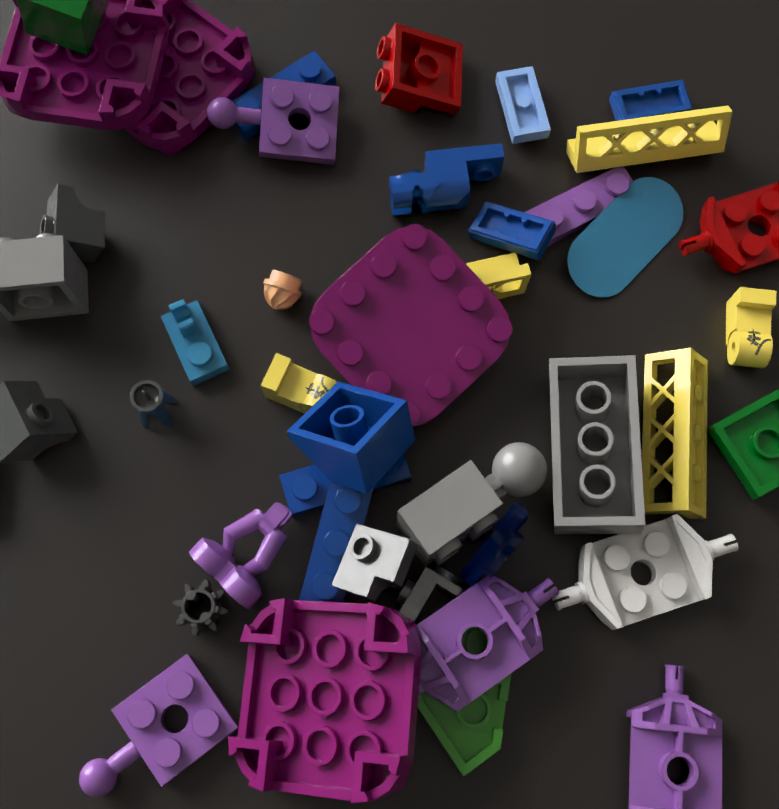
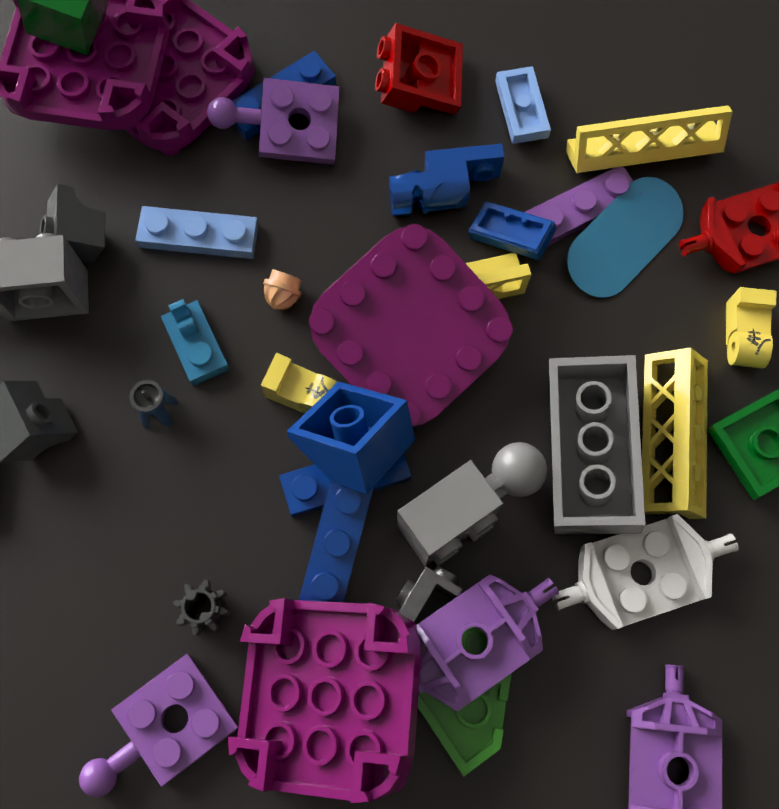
medium lavender piece [189,502,293,609] -> none
brick [332,524,418,602] -> none
clear blue plate [459,503,528,587] -> none
blue plate [609,79,693,121] -> none
none -> light blue plate [135,206,259,259]

